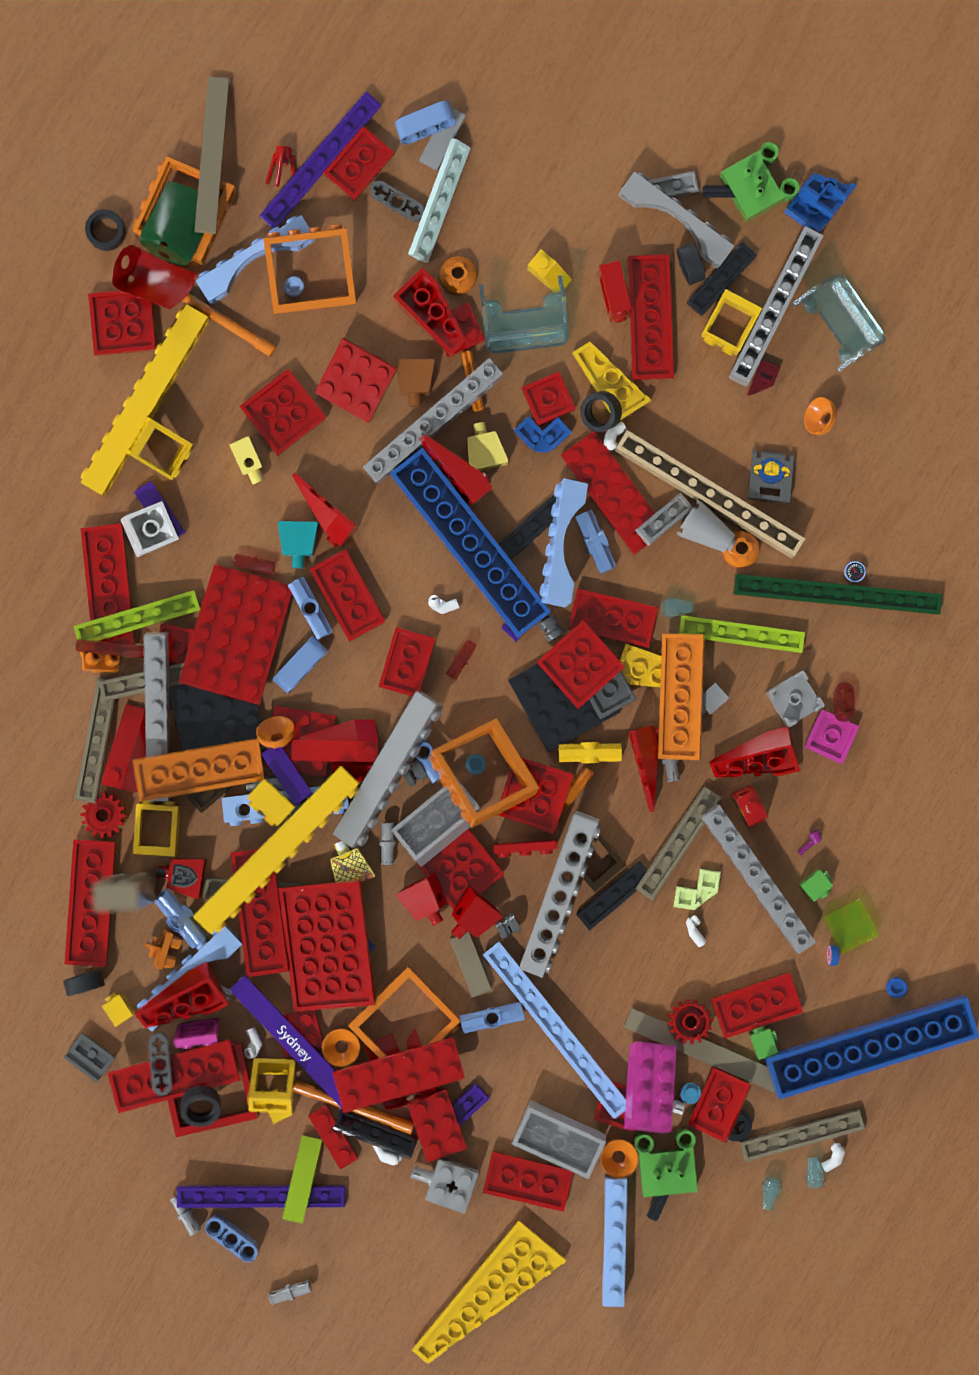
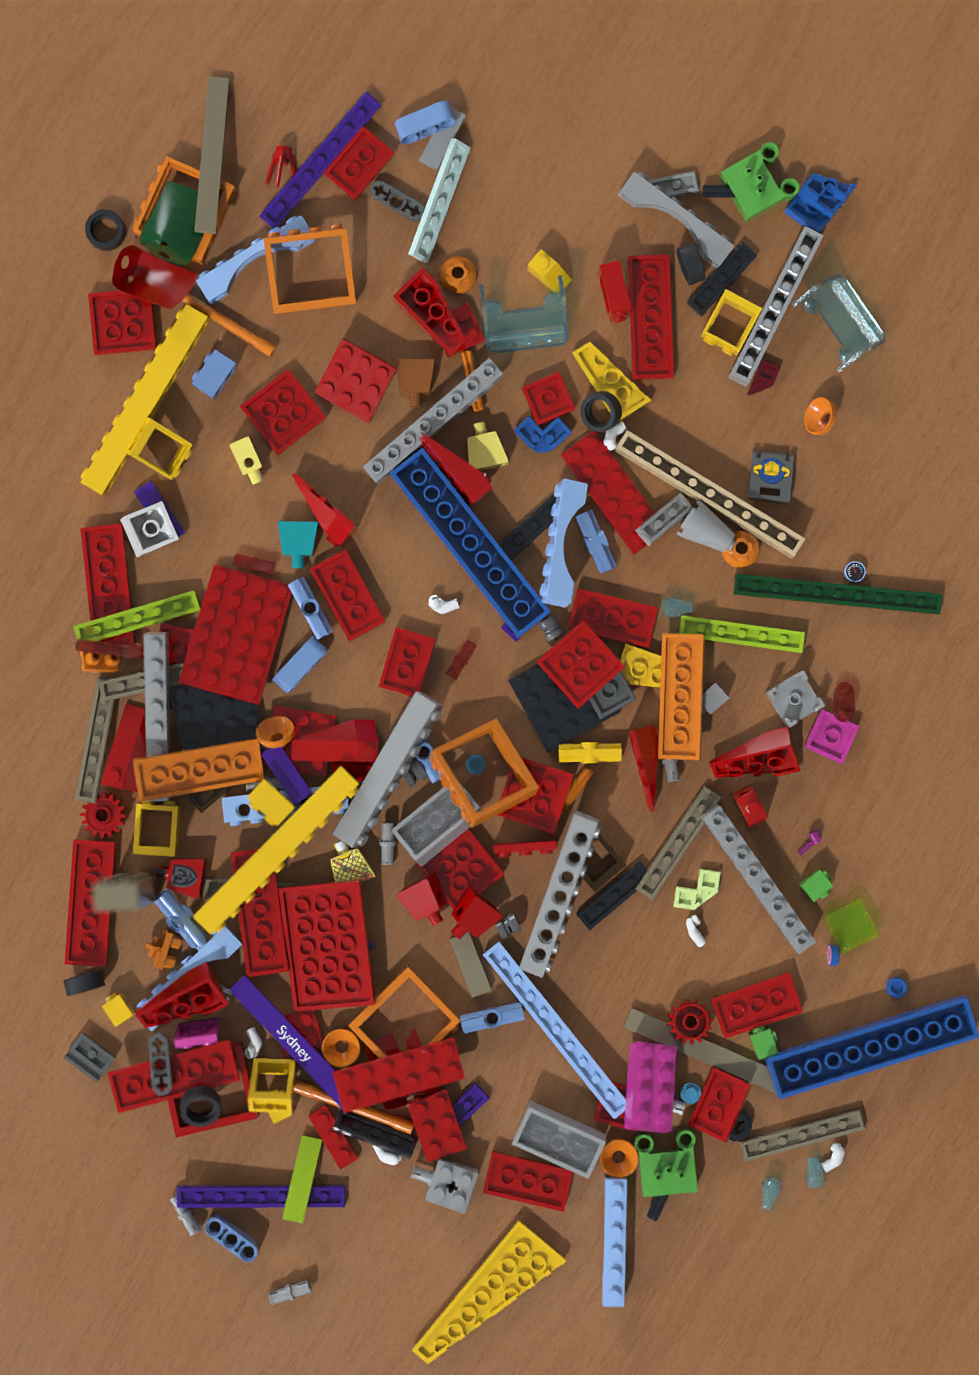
light blue tile [283,276,305,298] -> none
none -> medium blue brick [192,350,238,400]

